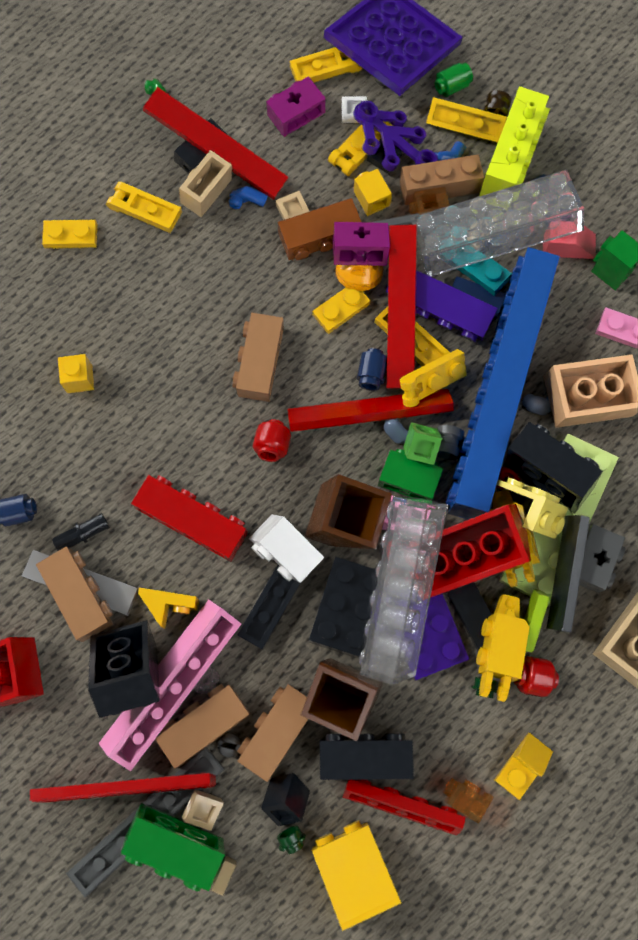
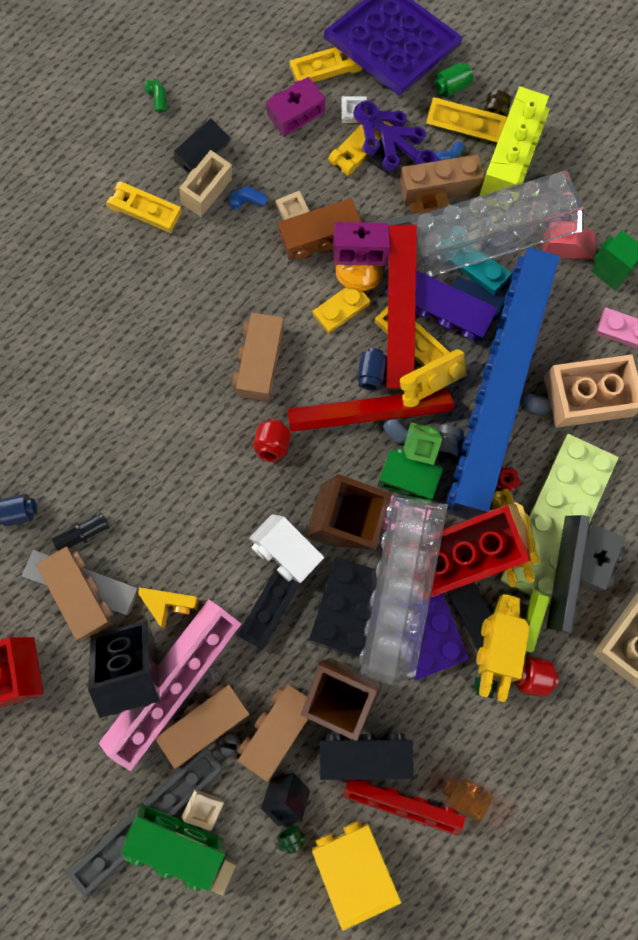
red tile [30,773,216,803] -> none
yellow plate [42,220,97,248] -> none
yellow brick [58,354,94,393] -> none
red brick [131,475,248,562] -> none
red tile [143,87,288,200] -> none
yellow brick [354,168,392,216] -> none
yellow slope [494,732,553,800] -> none
light yellow bracket [496,477,568,539] -> none
black brick [505,422,603,514] -> none

